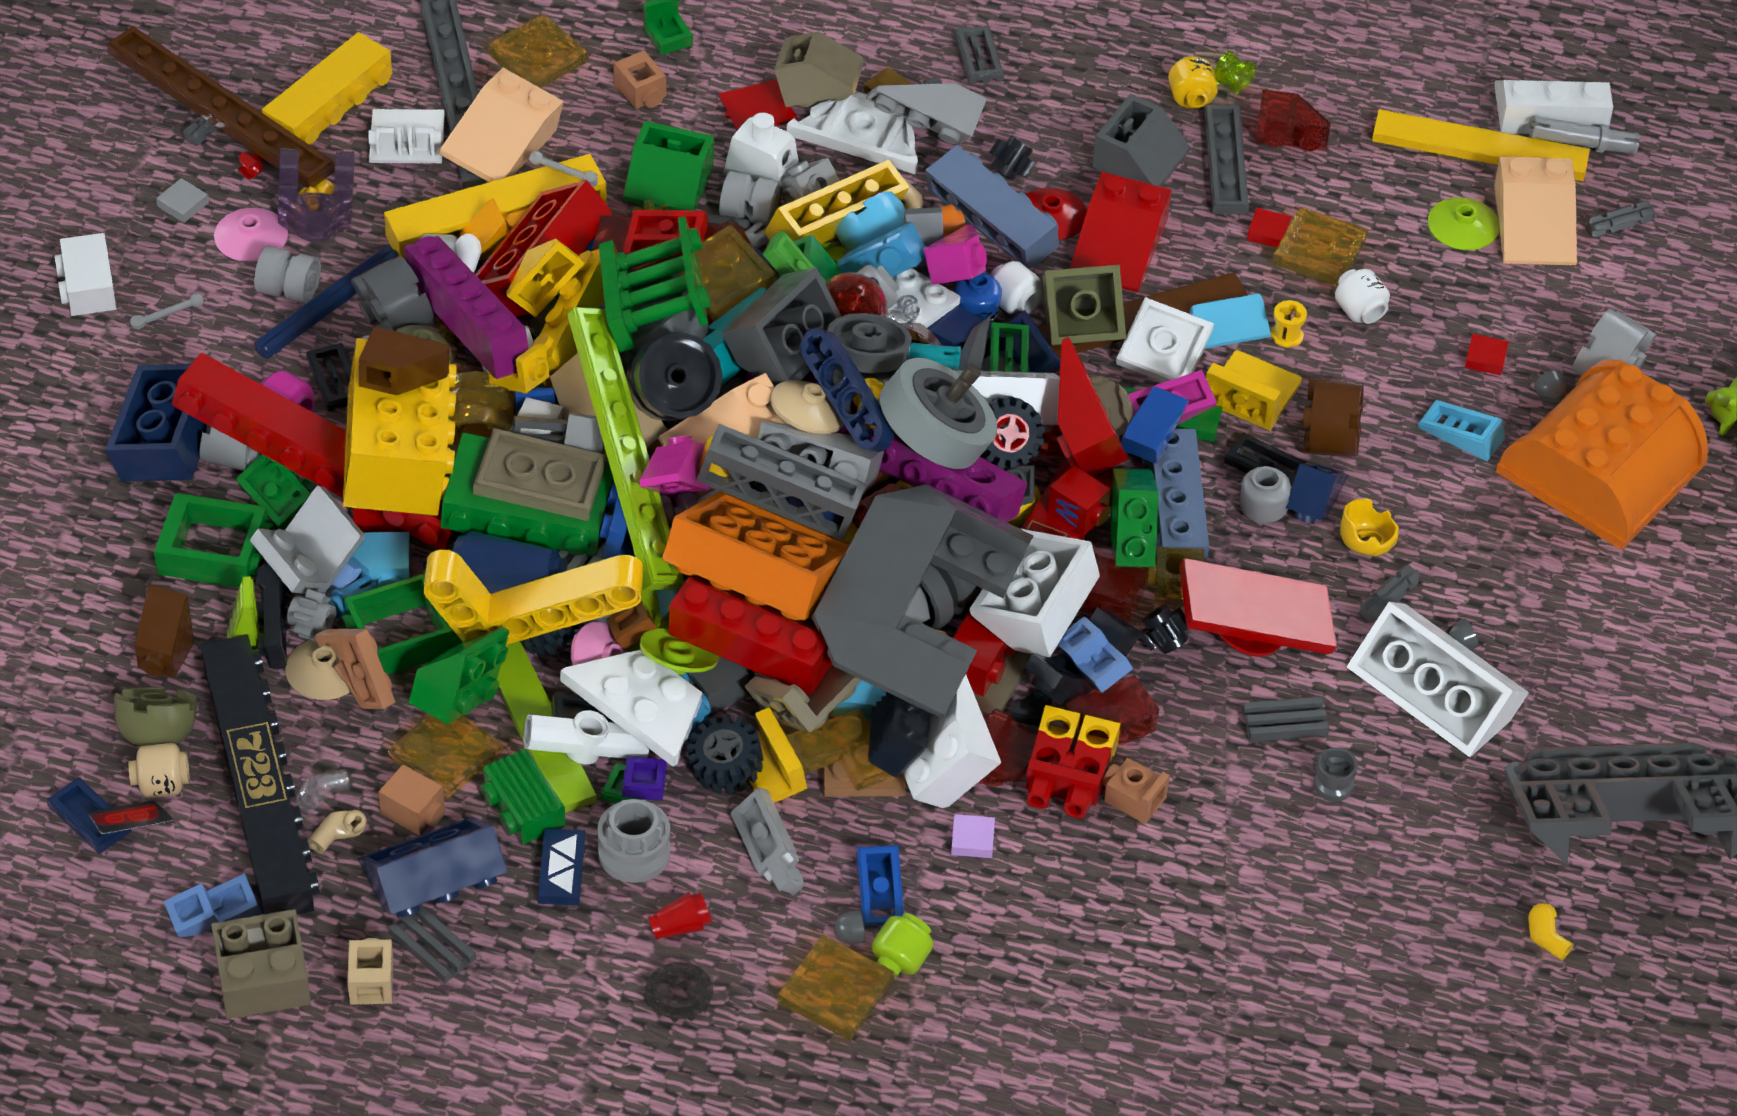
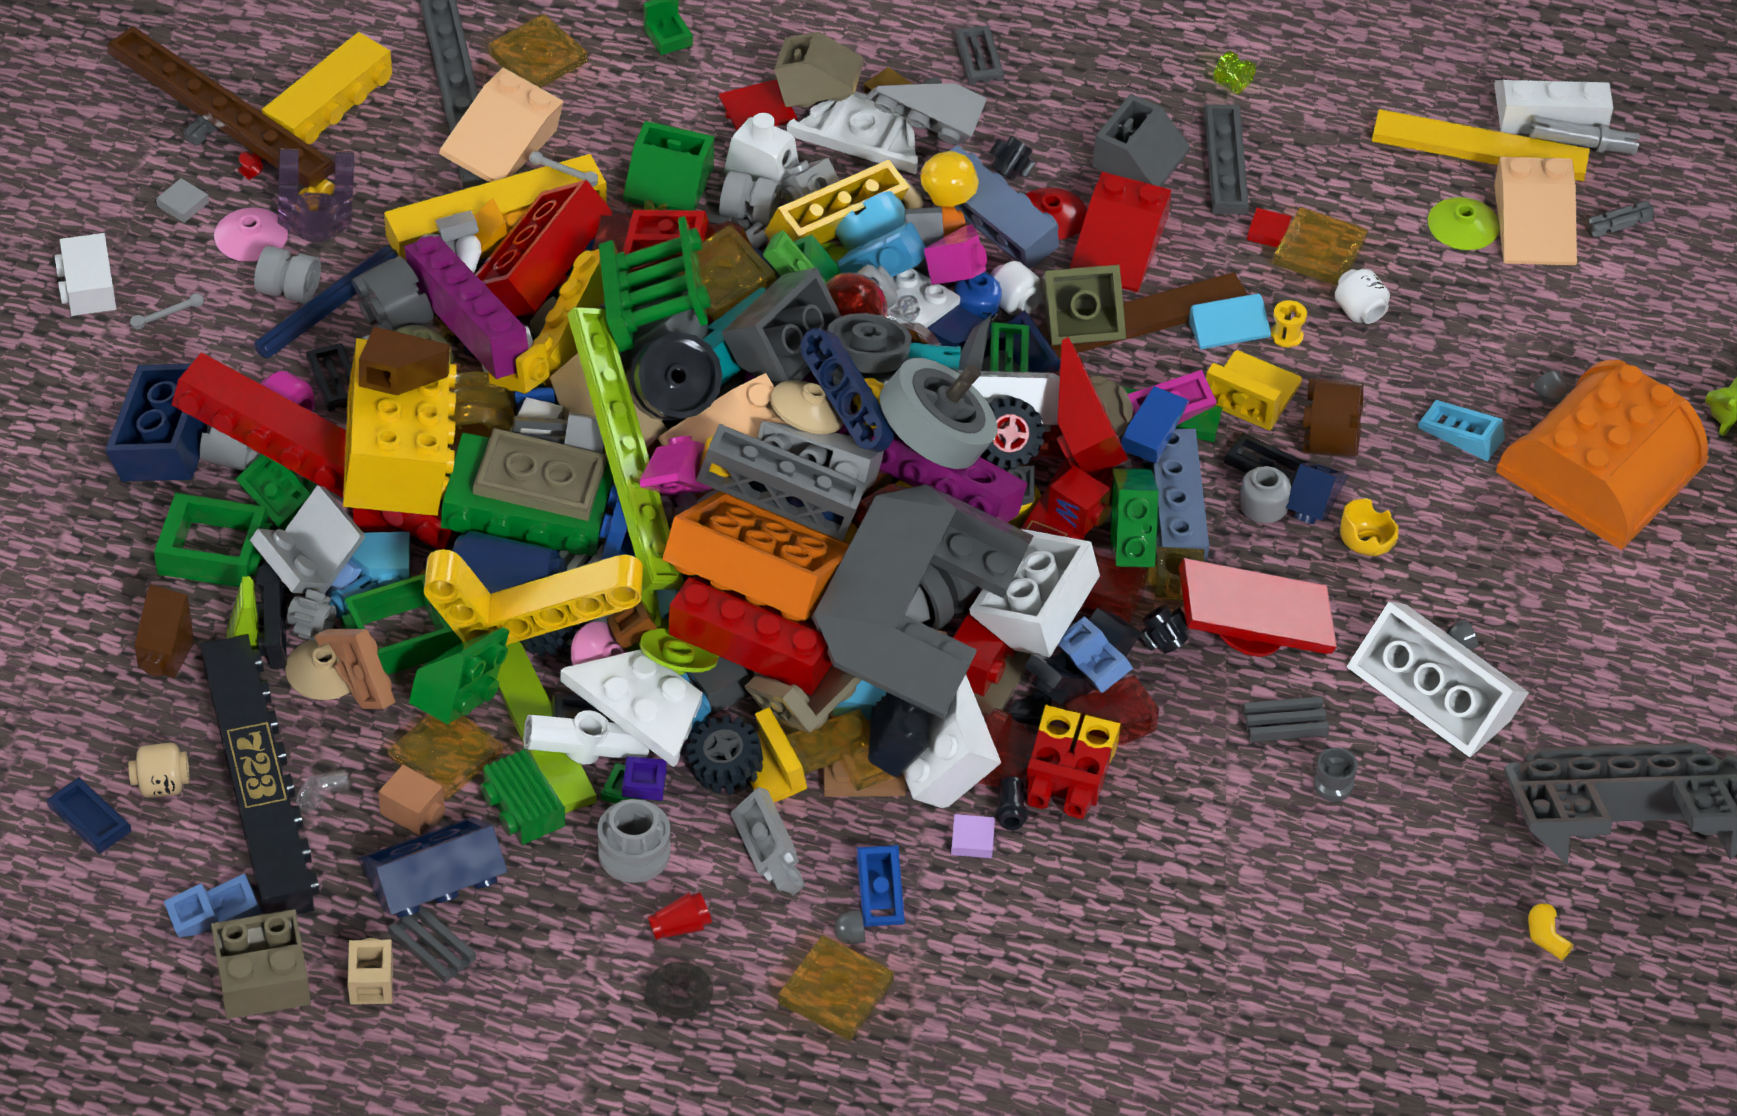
sticker [89,800,172,834] -> none
olive cylinder [114,687,197,746] -> none
tan arm [308,810,367,854] -> none
white hinge [369,109,445,163] -> none
yellow slope [506,238,585,317] -> none
dark blue tile [538,829,586,906] -> none
nougat brick [614,50,666,109] -> none
lime head [871,913,934,978] -> none
nougat brick [1103,758,1170,824] -> none
white tile [1116,297,1214,382] -> none
yellow head [1168,56,1218,108] -> none
clear red slope [1256,89,1331,151] -> none
dark grey axle [1359,565,1420,623] -> none
red tile [1465,334,1509,375] -> none
light grey brick [1572,308,1657,376] -> none
none -> light grey tile [435,210,479,242]
none -> yellow hair [920,150,979,207]
none -> black pin [996,776,1028,830]

